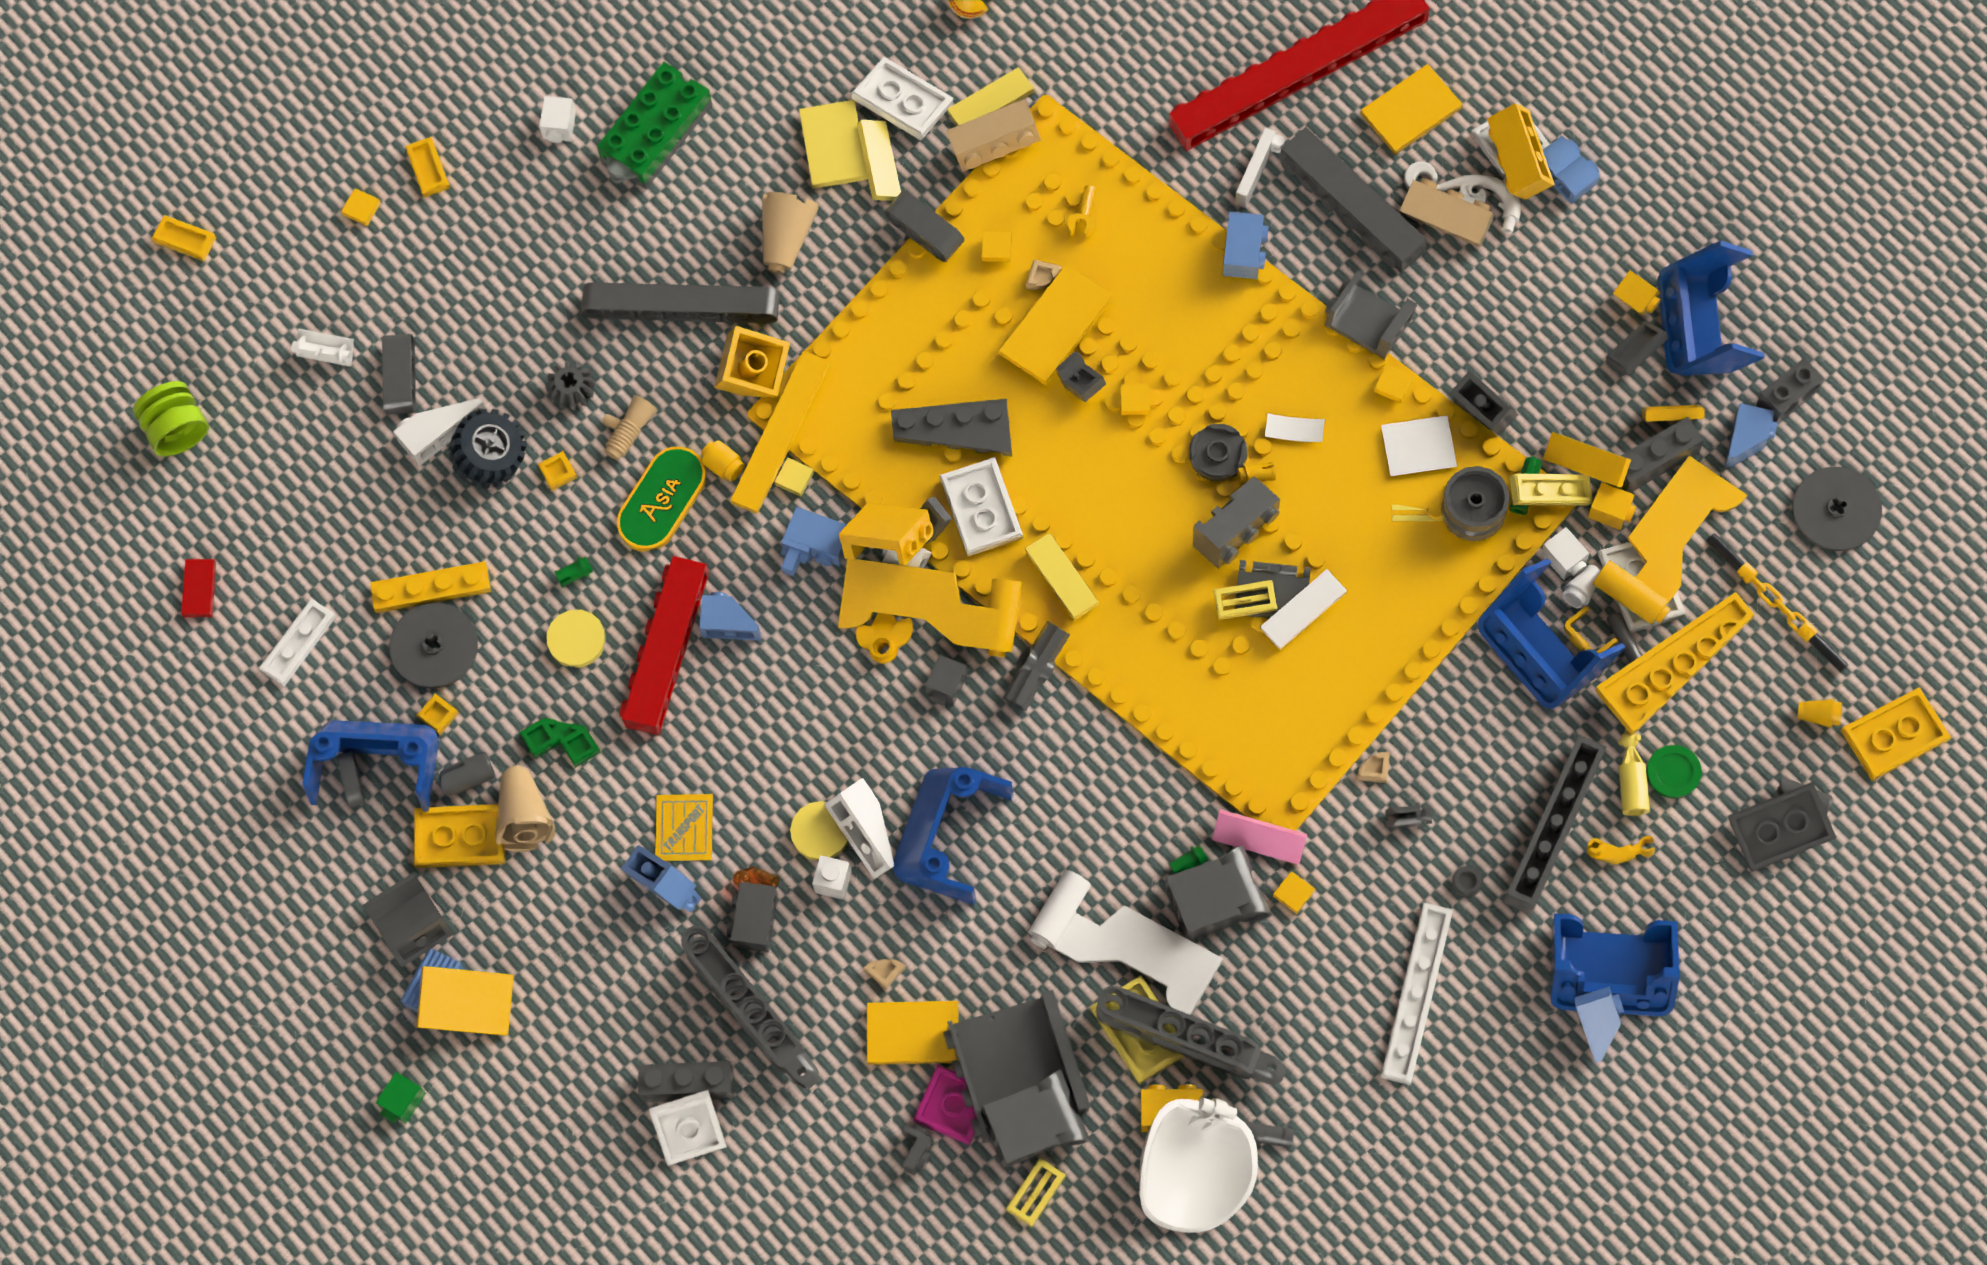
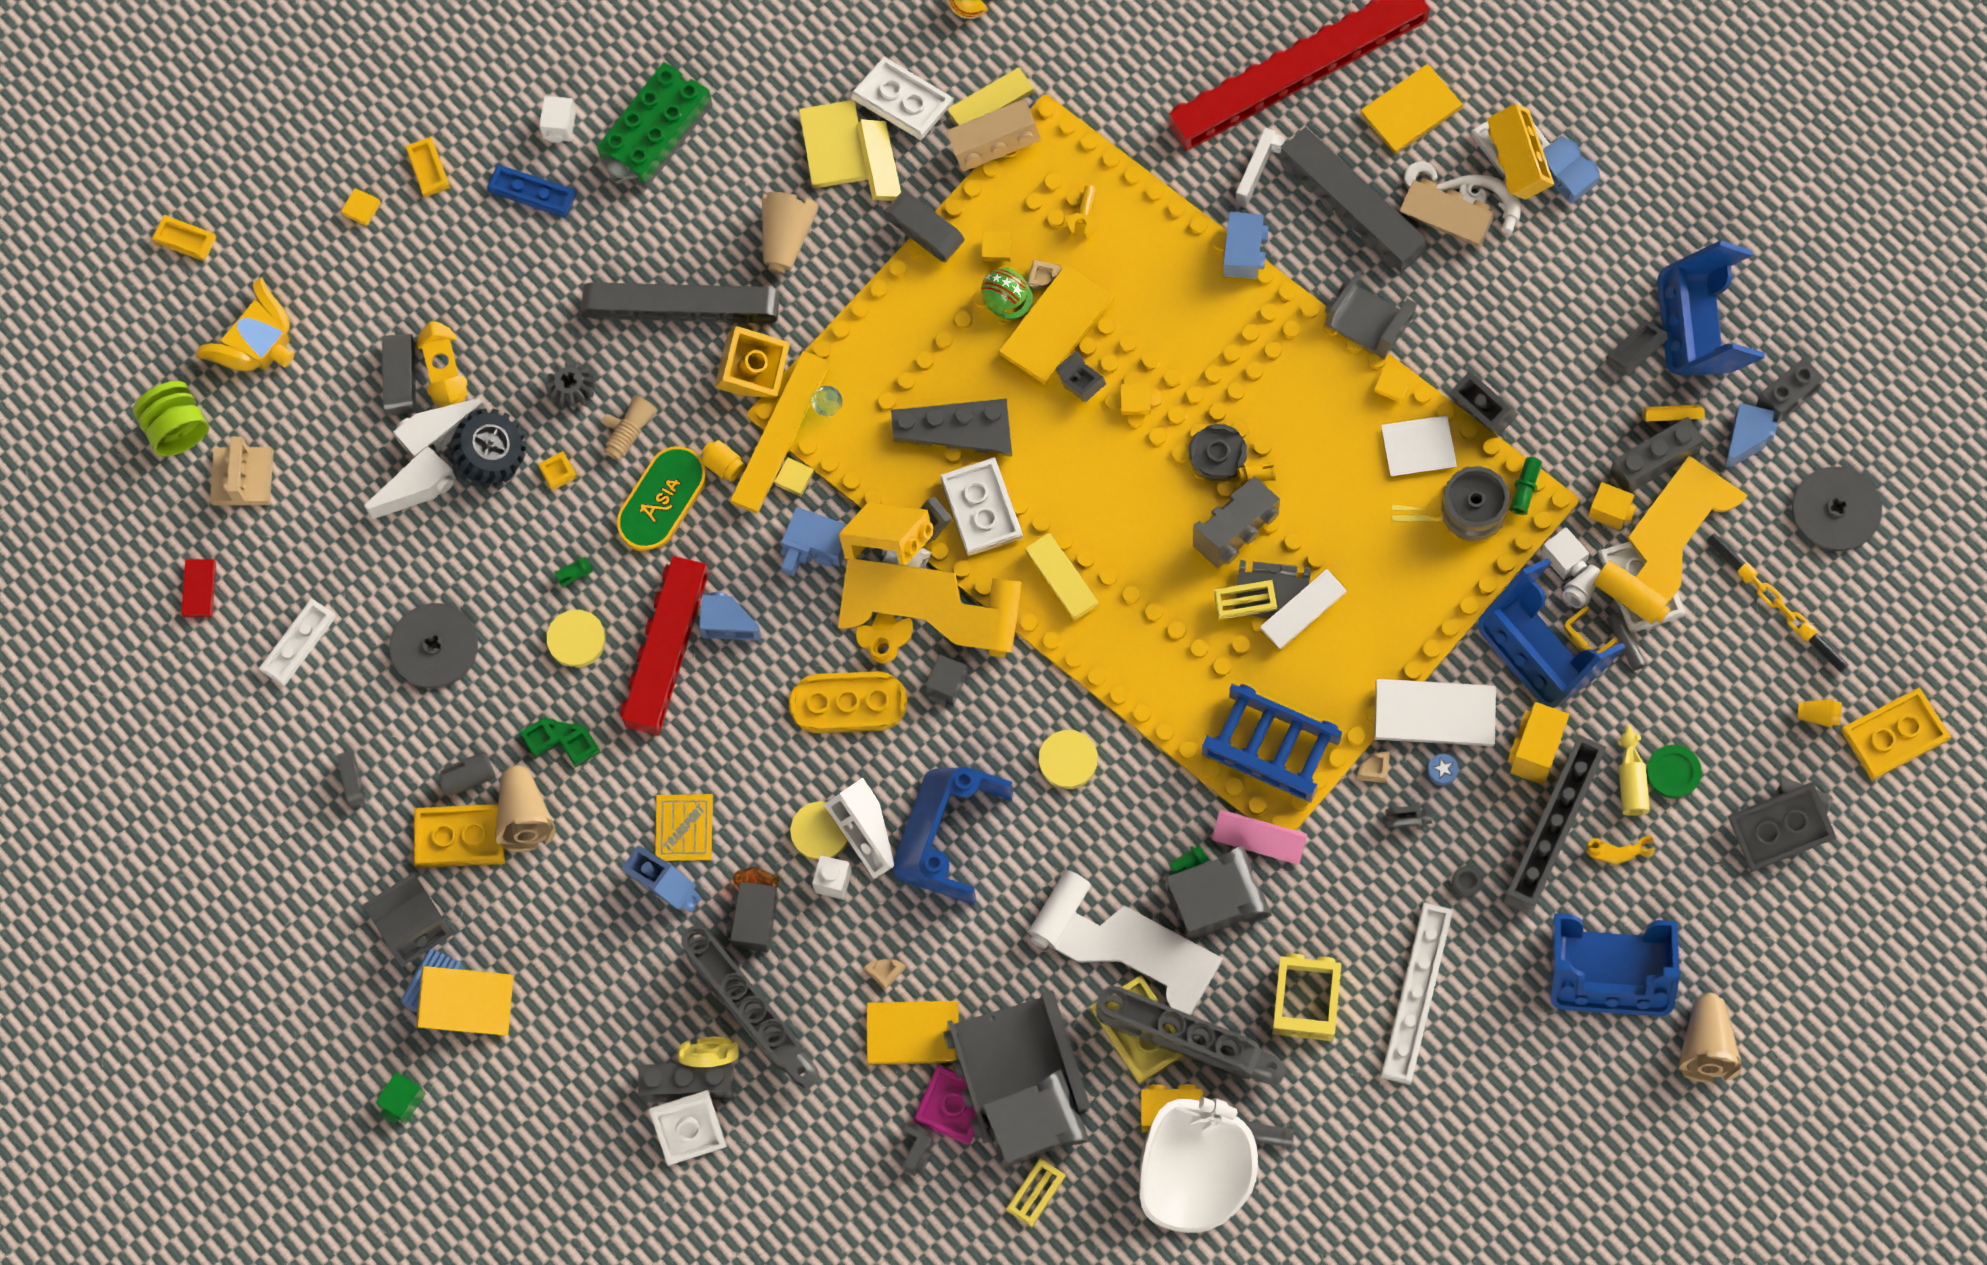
white hinge [291,329,354,367] -> none
blue windscreen [302,720,439,812] -> none
yellow plate [370,561,491,613] -> none
yellow tile [416,694,459,735] -> none
dark grey piece [1003,621,1070,711] -> none
white sticker [1265,414,1325,442] -> none
yellow tile [1273,871,1315,914] -> none
light yellow tile [1509,474,1593,506] -> none
yellow tile [1542,432,1631,488] -> none
medium blue slope [1574,986,1624,1063] -> none
yellow wing [1595,592,1755,736] -> none
yellow brick [1613,270,1661,317] -> none
none -> yellow torso [195,277,295,372]
none -> tan bracket [210,436,274,506]
none -> white slope [364,446,456,519]
none -> yellow piece [416,321,467,408]
none -> blue tile [487,164,577,218]
none -> light yellow tile [677,1037,739,1067]
none -> yellow tile [789,671,908,733]
none -> clear light blue tile [811,386,843,417]
none -> bright green helmet [981,267,1033,320]
none -> light yellow tile [1039,730,1098,789]
none -> blue fence [1202,683,1342,803]
none -> light yellow window [1272,953,1341,1041]
none -> white tile [1374,679,1496,746]
none -> medium blue tile [1428,754,1458,786]
none -> yellow brick [1508,702,1570,785]
none -> tan cone [1679,993,1742,1083]

